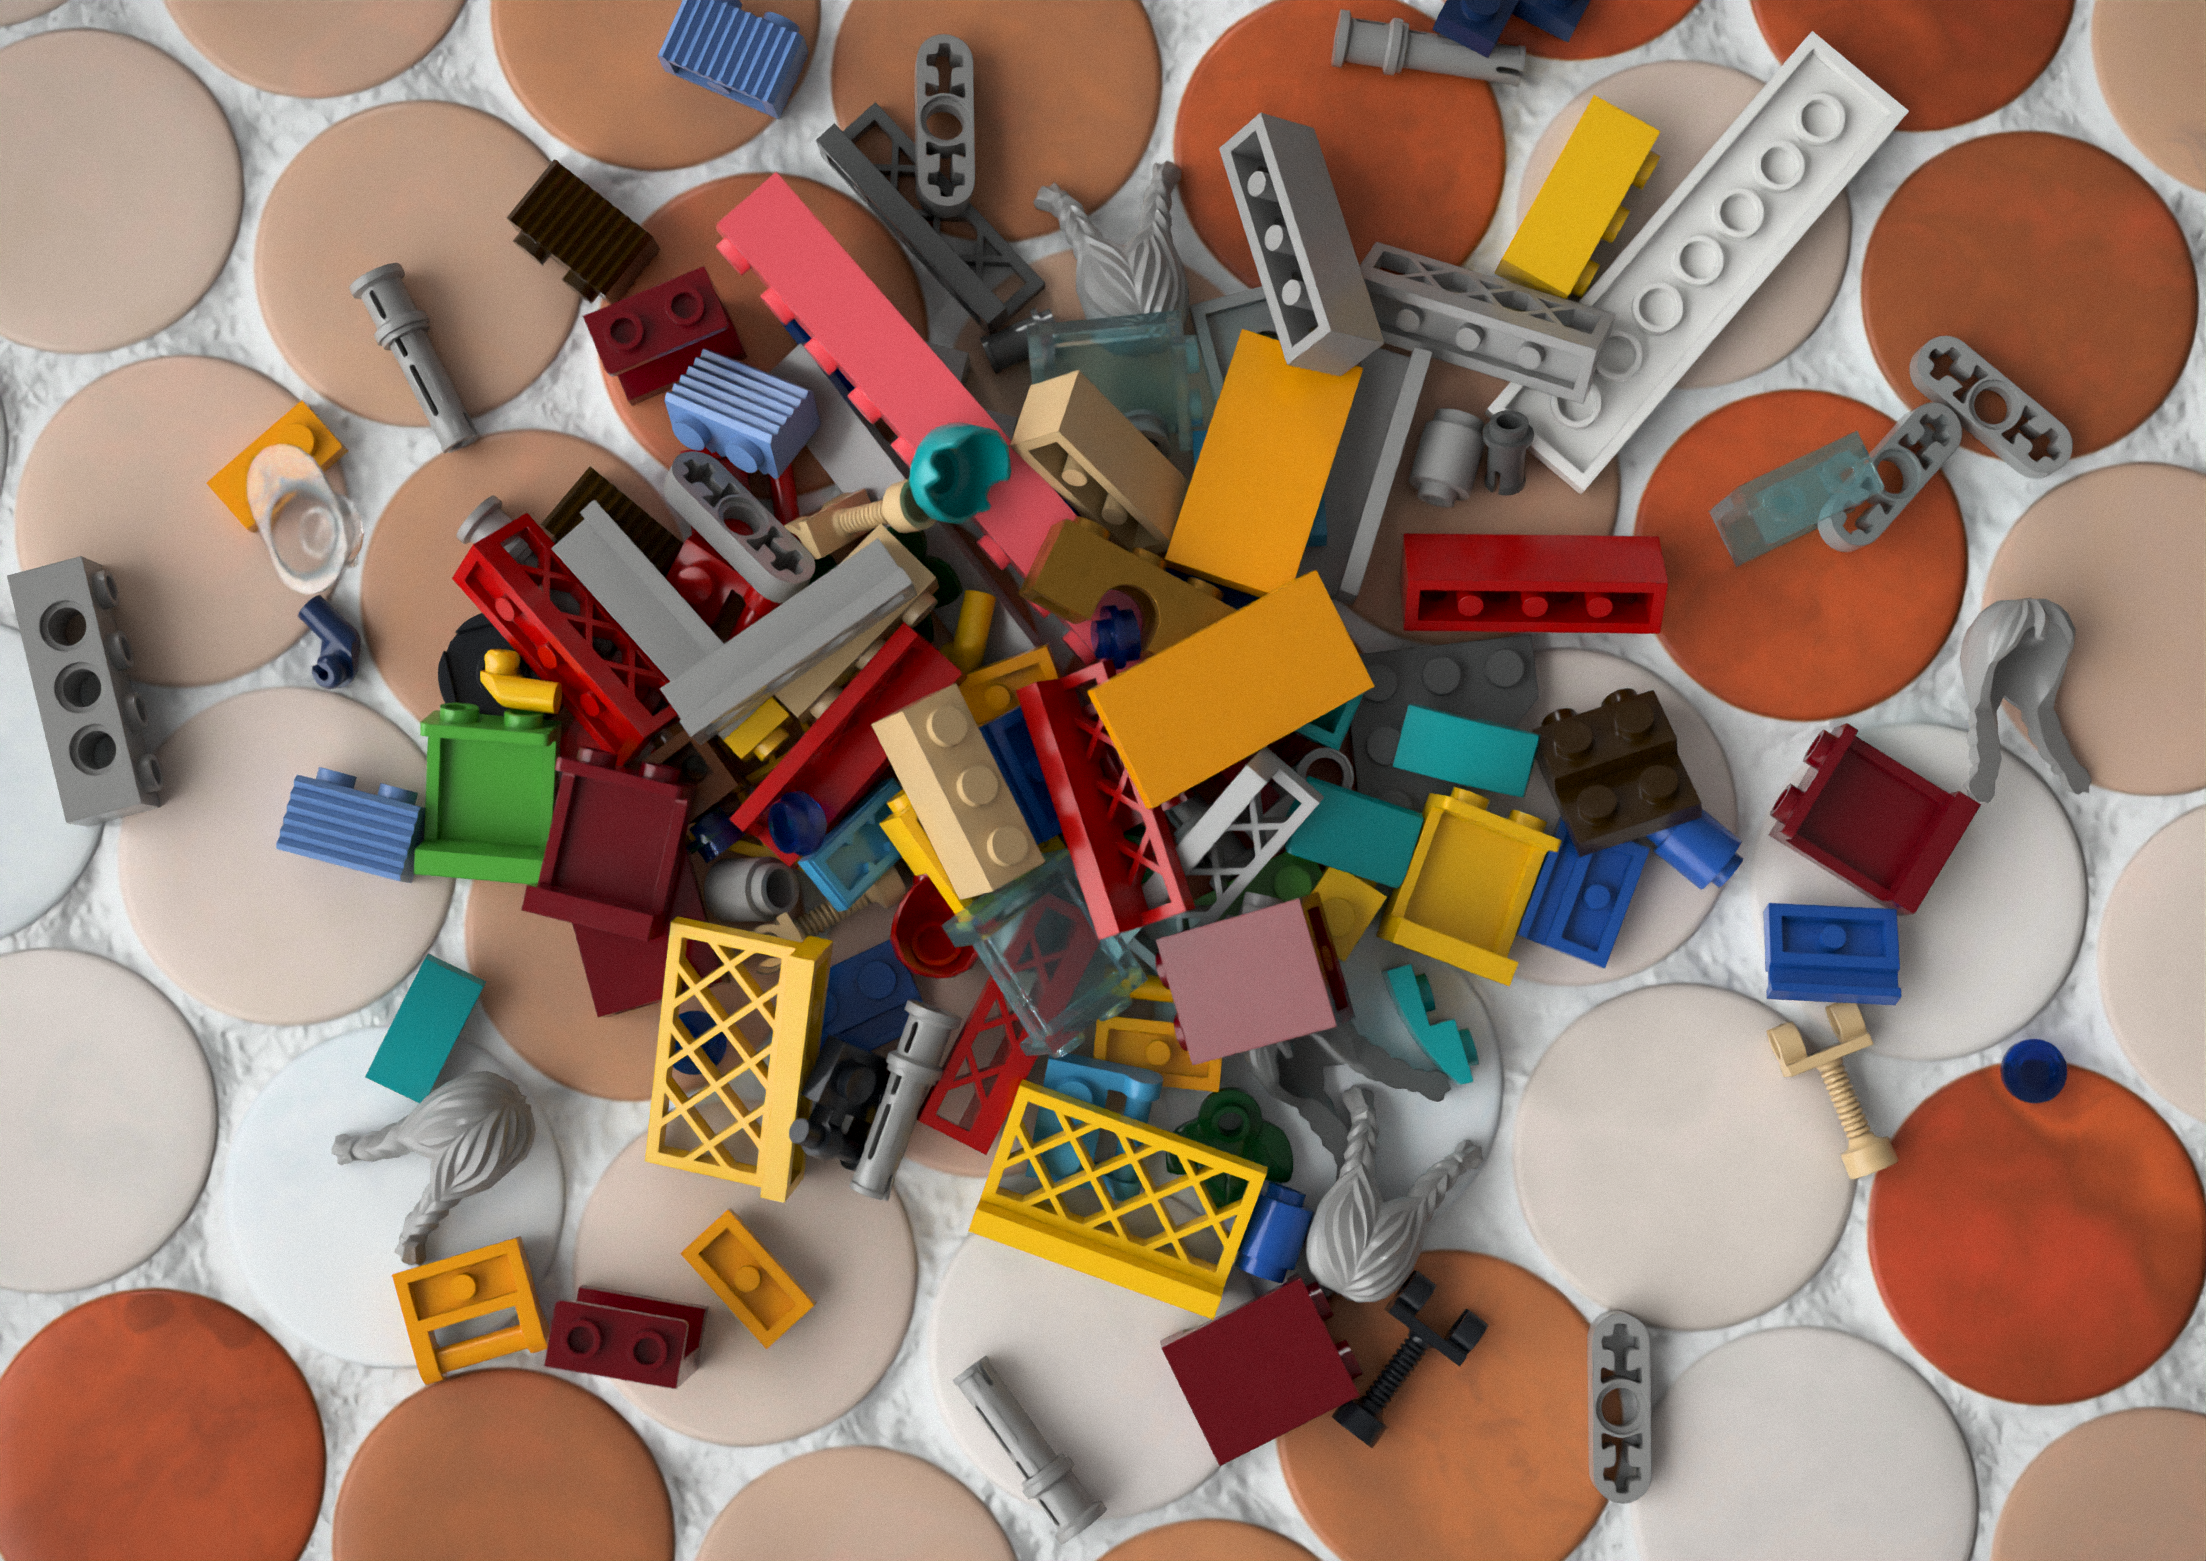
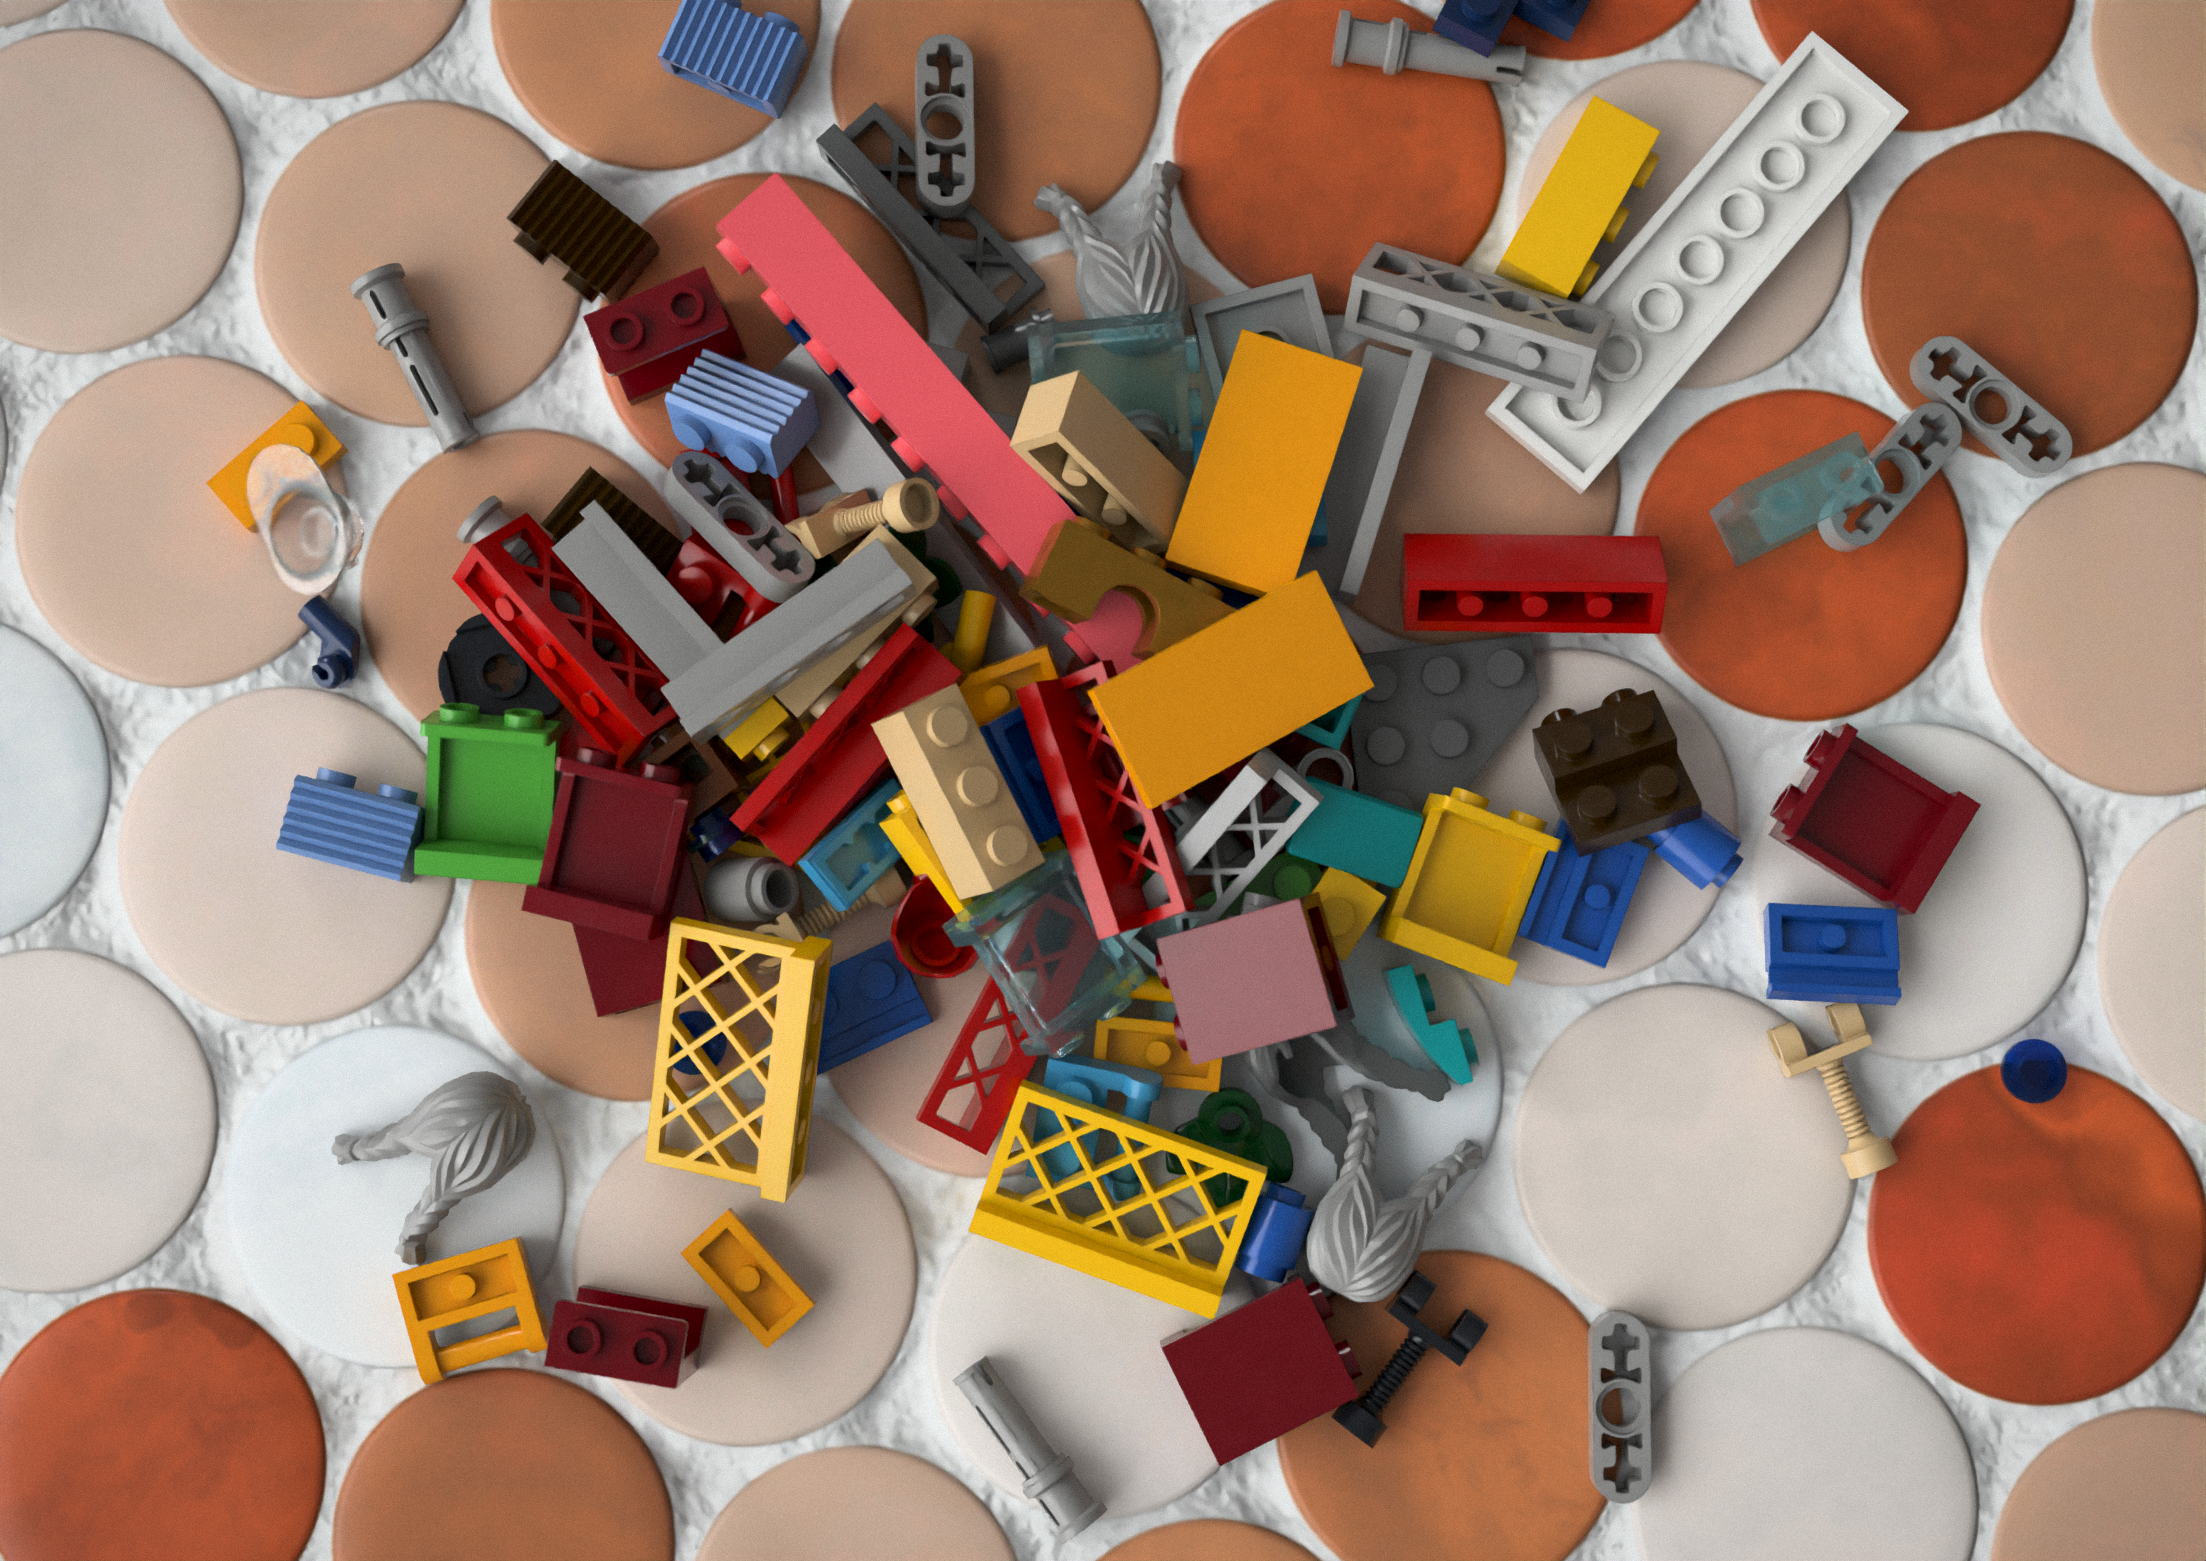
light grey brick [7,556,163,827] -> none
teal slope [365,953,486,1103] -> none
yellow arm [480,649,562,714] -> none
clear blue plate [768,790,827,856] -> none
black plate [789,1035,891,1172] -> none
light grey pin [849,999,962,1201] -> none
teal hair [909,422,1011,524] -> none
clear blue plate [1090,604,1141,670] -> none
light grey brick [1219,113,1385,376] -> none
teal slope [1393,703,1541,798] -> none
light grey brick [1408,408,1485,508] -> none
dark grey pin [1482,410,1534,495] -> none
light grey hair [1960,597,2091,803] -> none

